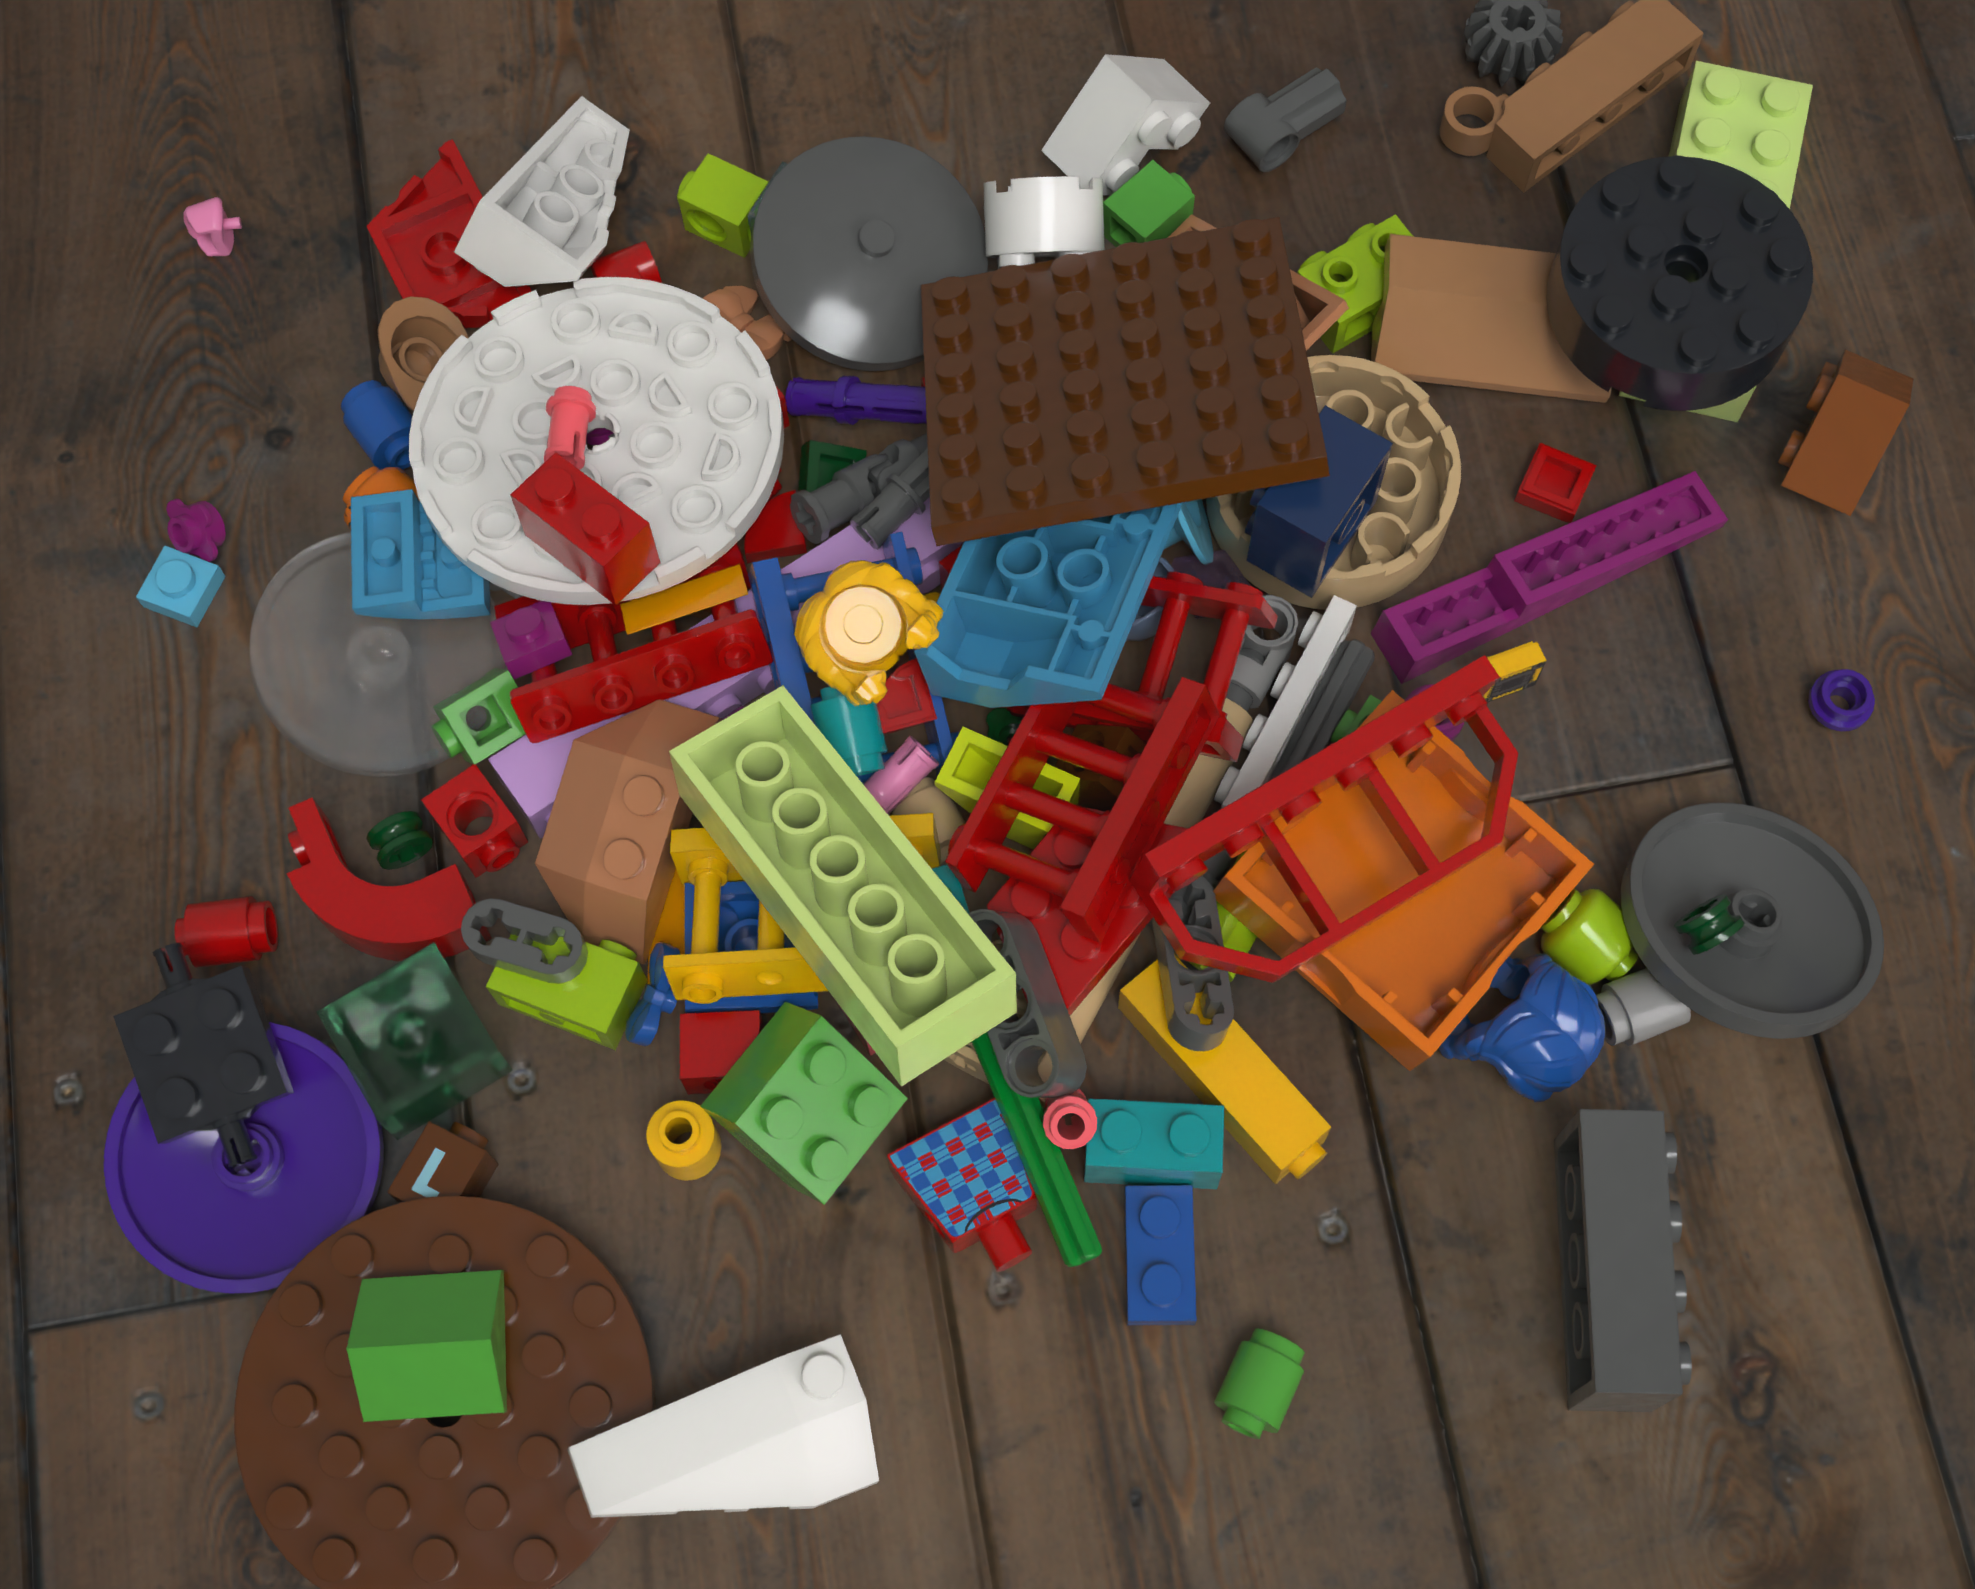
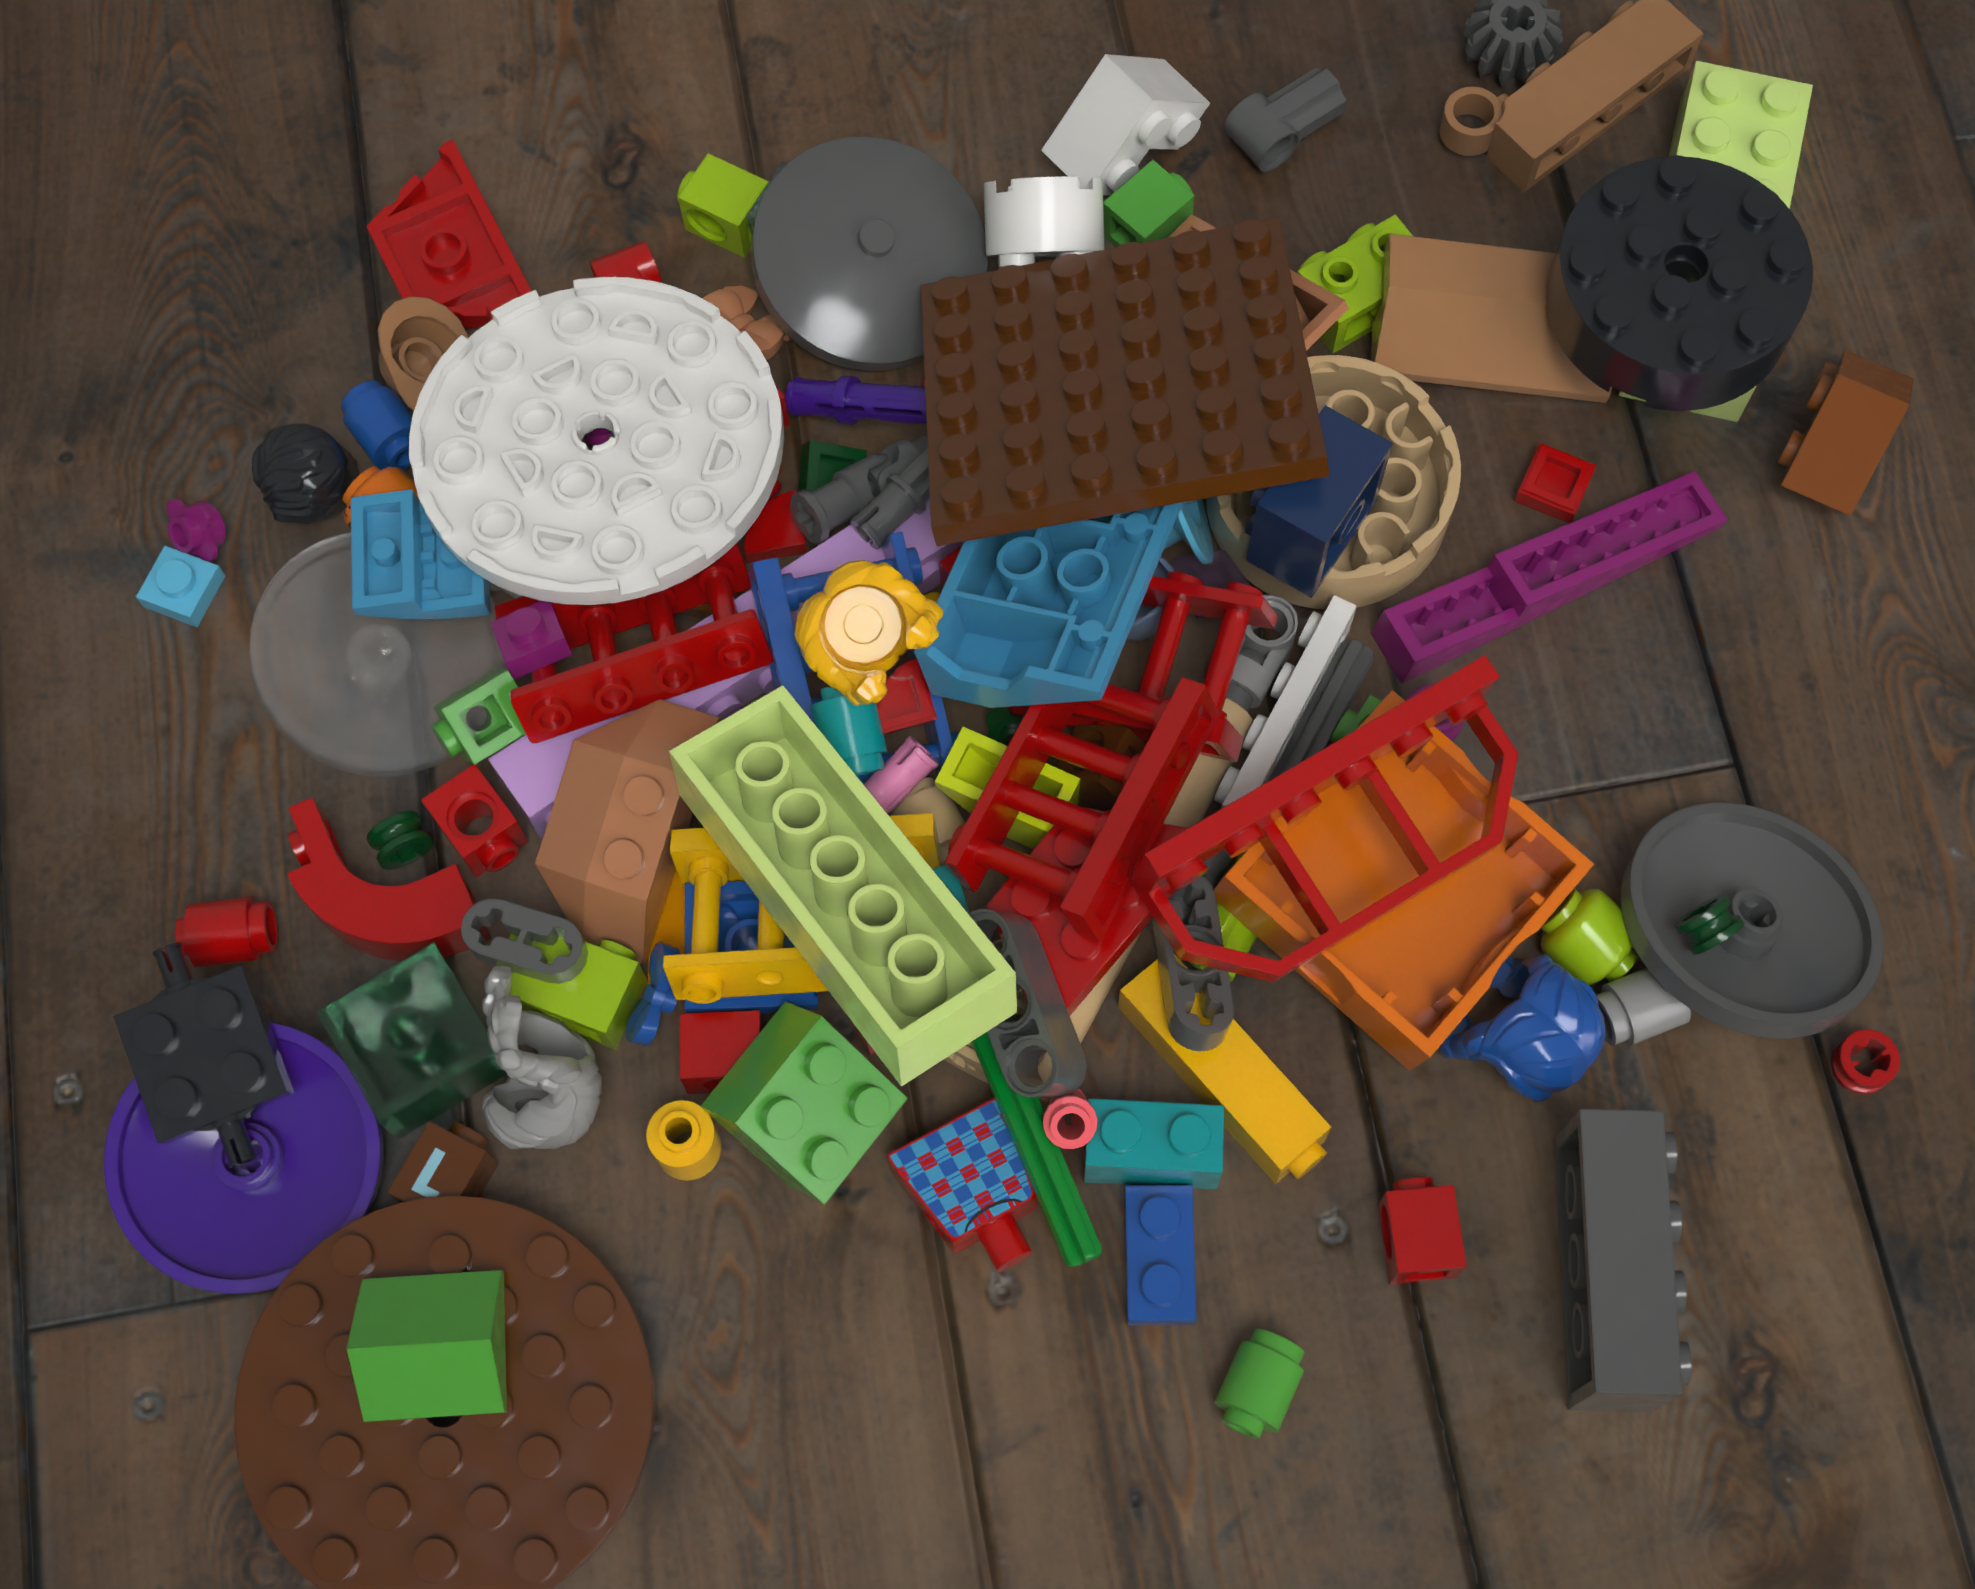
bright pink piece [183,197,242,256] -> none
white wedge [454,96,630,287] -> none
red brick [510,452,660,605] -> none
coral pin [544,386,596,470] -> none
white wedge [567,1334,879,1518] -> none
light orange sticker [620,564,748,635] -> none
yellow tile [1483,641,1547,702] -> none
dark purple plate [1808,669,1875,731] -> none
none -> black hair [252,423,359,524]
none -> light grey hair [481,966,602,1149]
none -> red brick [1377,1177,1467,1285]
none -> red bush [1831,1029,1901,1095]

